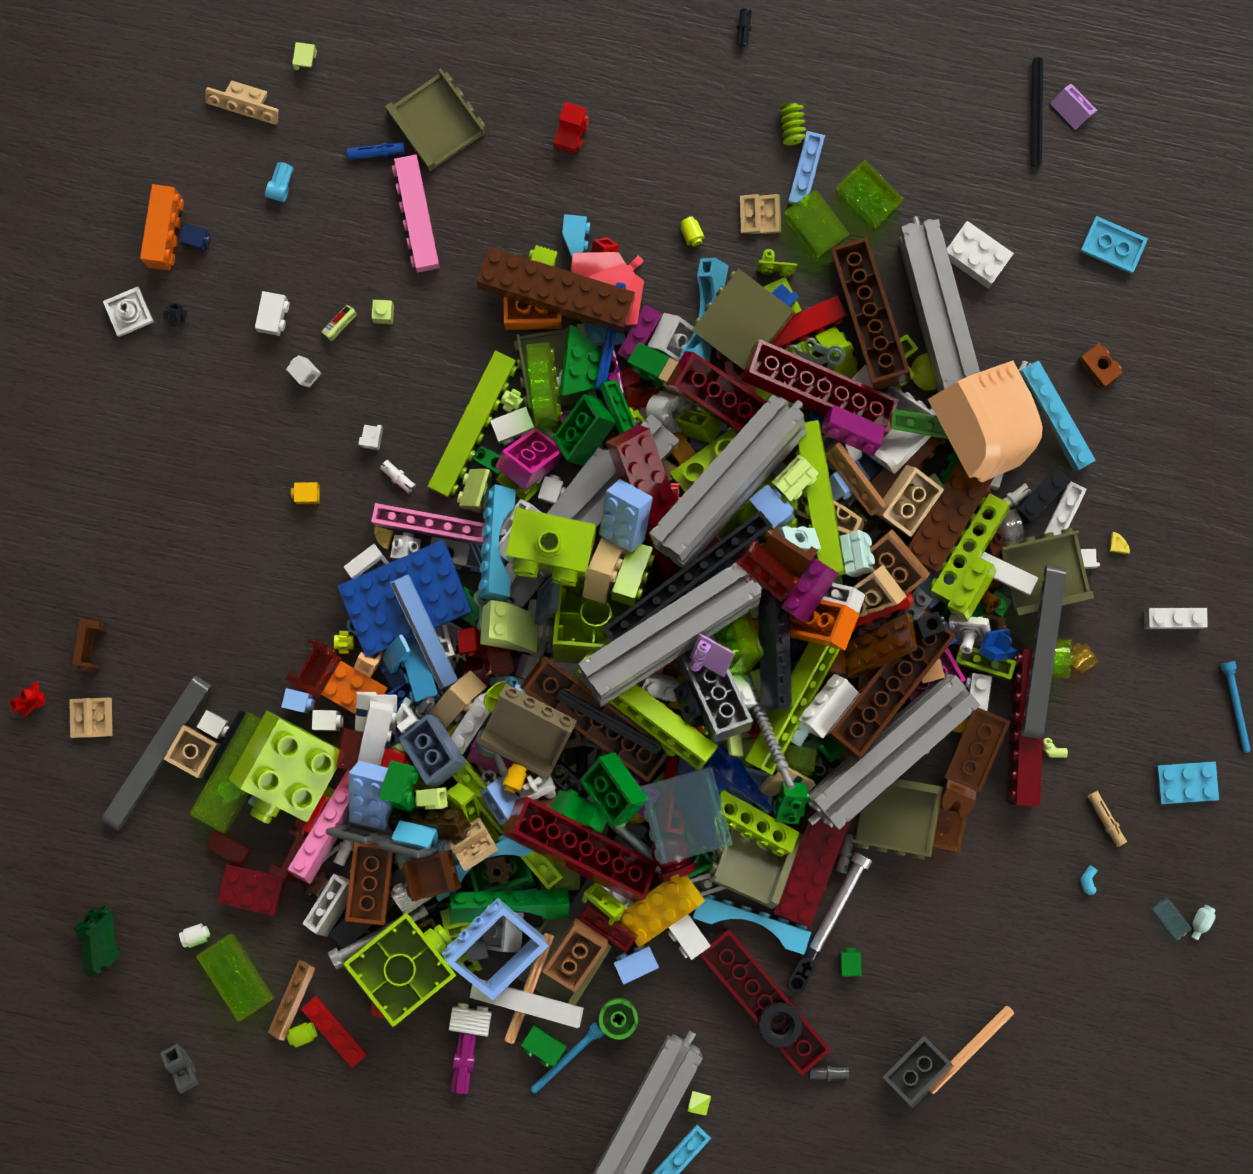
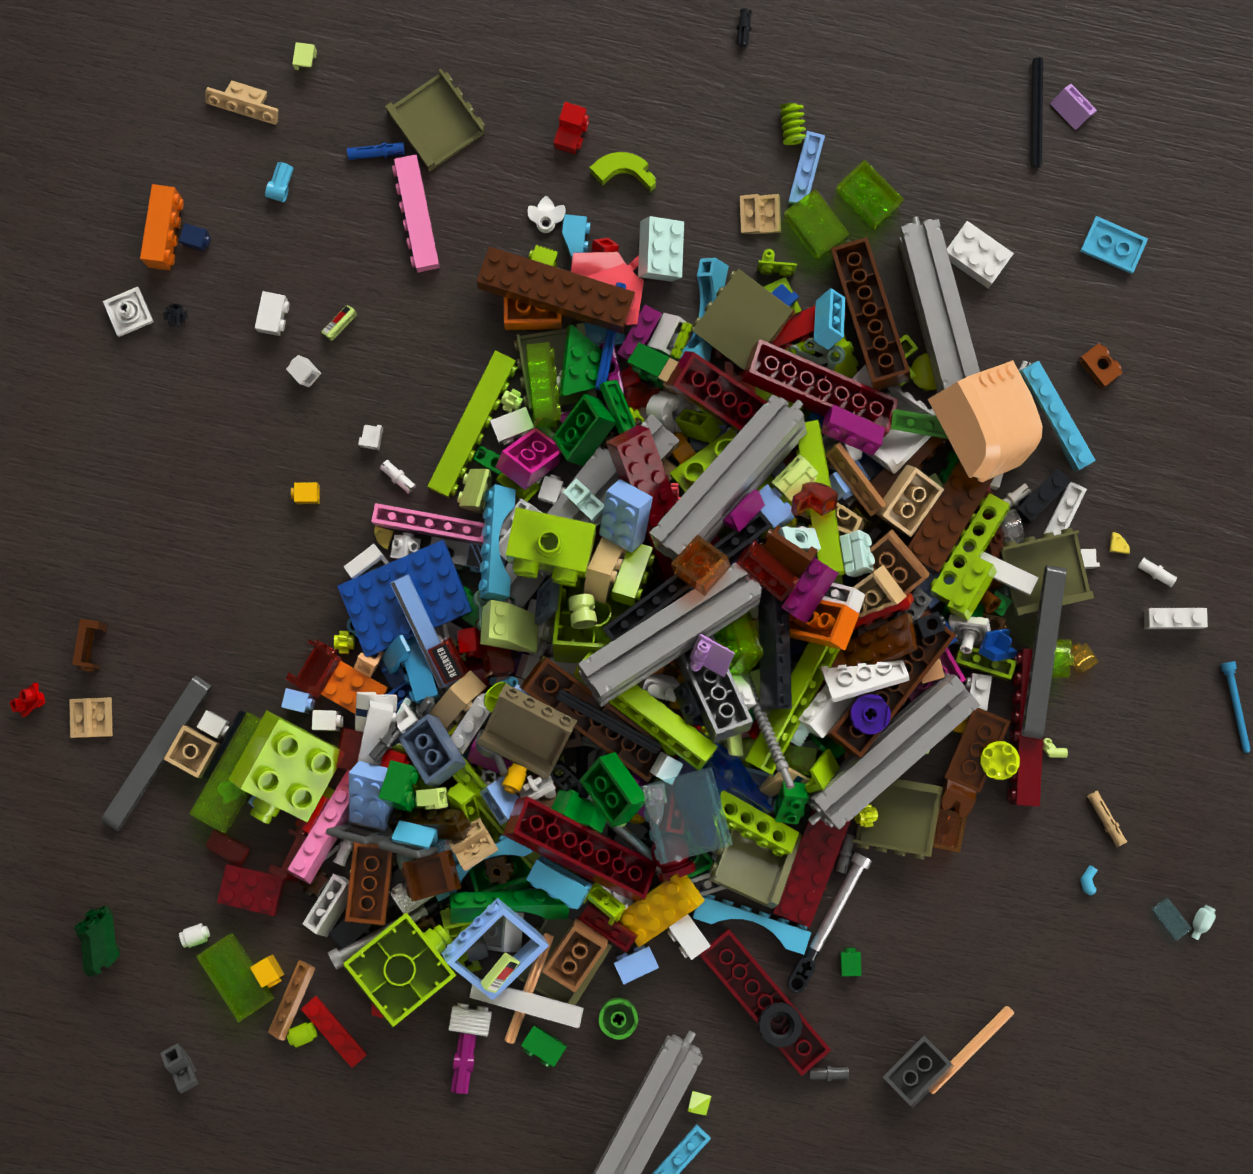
yellowish green brick [372,300,394,324] -> none
dark azure piece [531,1022,605,1093] -> none
neon yellow brick [680,217,705,247] -> none
medium azure plate [1156,762,1219,804] -> none
none -> yellow brick [250,955,285,988]
none -> dark grey axle [369,725,402,762]
none -> panel [428,637,468,684]
none -> yellowish green slope [480,952,520,993]
none -> medium azure brick [526,855,592,909]
none -> white plate [528,196,565,233]
none -> light aqua slope [563,478,604,522]
none -> yellowish green wheel [568,594,597,629]
none -> lime arch [590,152,656,192]
none -> light aqua brick [638,216,684,282]
none -> clear plate [643,783,667,825]
none -> white panel [650,752,683,785]
none -> lime axle [670,322,693,359]
none -> clear orange brick [671,535,731,596]
none -> magenta panel [723,489,765,532]
none -> clear red brick [791,482,838,516]
none -> lime panel [805,749,840,793]
none -> medium azure brick [814,288,845,350]
none -> white wing [821,660,909,703]
none -> dark purple plate [850,694,891,735]
none -> neon yellow gear [854,804,878,828]
none -> neon yellow dish [981,741,1020,780]
none -> white pin [1137,557,1177,588]

